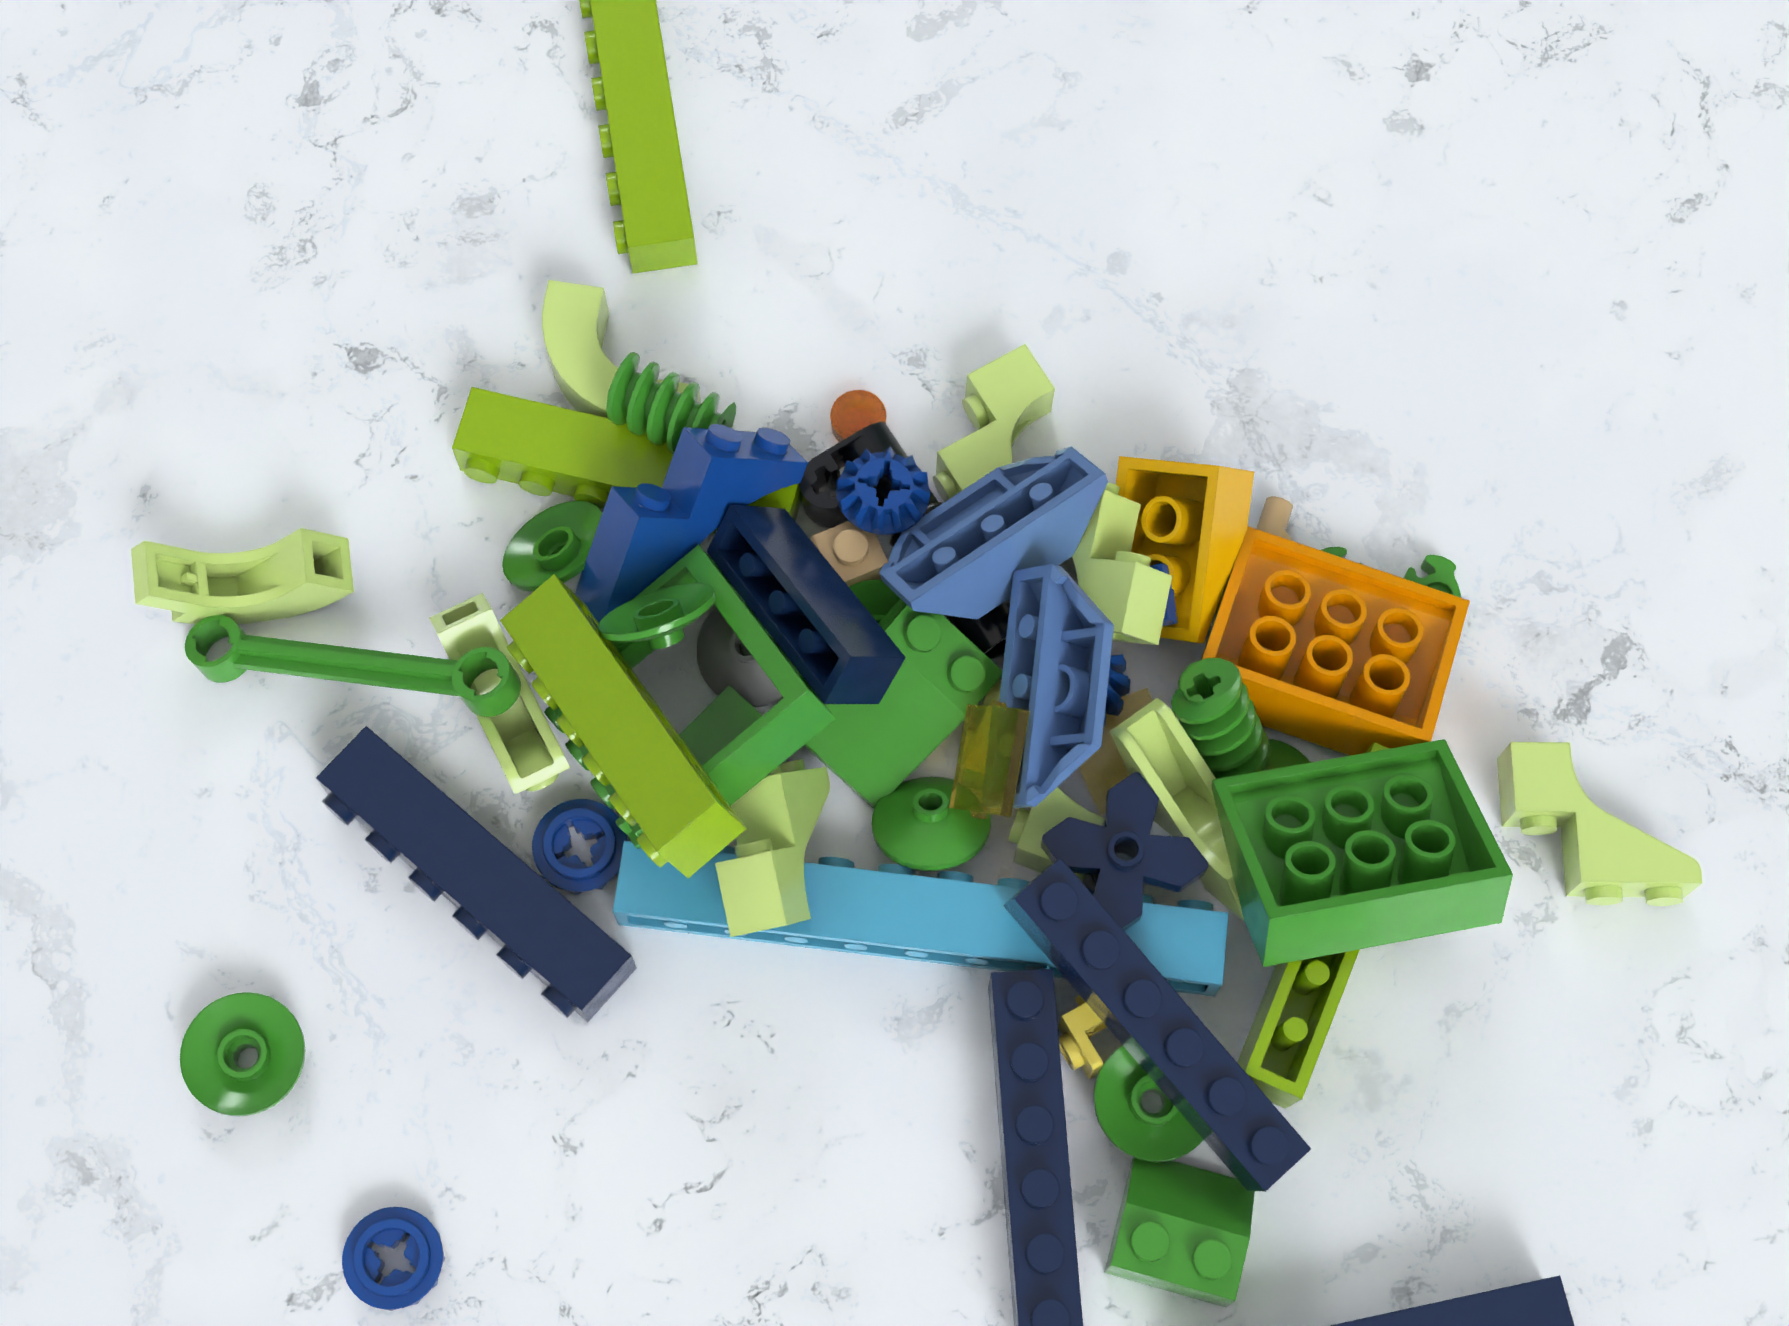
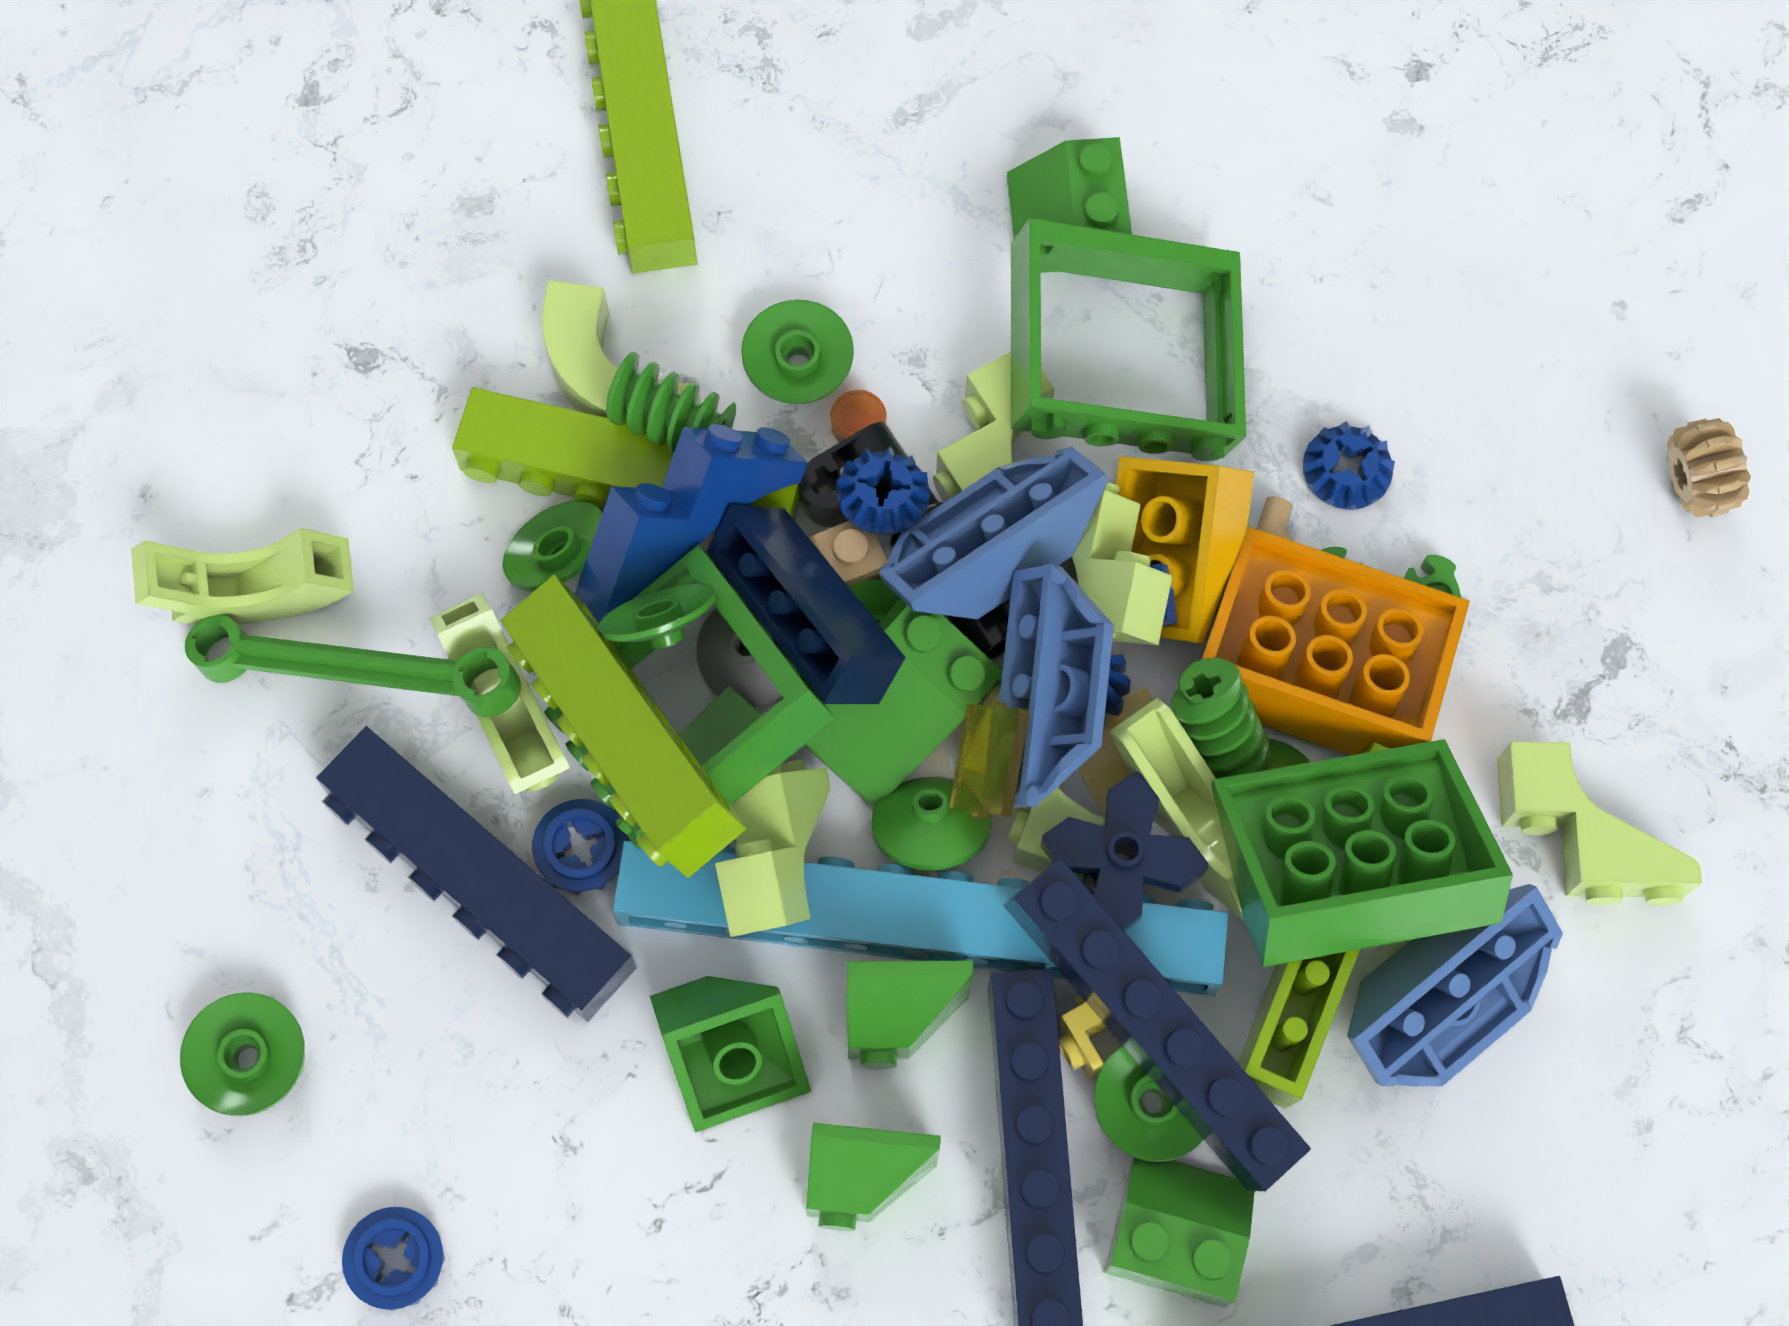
none -> bright green slope [649,976,811,1133]
none -> bright green dish [741,299,854,404]
none -> bright green slope [806,1123,941,1231]
none -> bright green slope [847,961,973,1069]
none -> bright green slope [1006,137,1132,273]
none -> bright green window [1011,218,1246,461]
none -> blue gear [1303,421,1395,510]
none -> medium blue wedge [1347,884,1563,1086]
none -> tan gear [1666,418,1751,518]

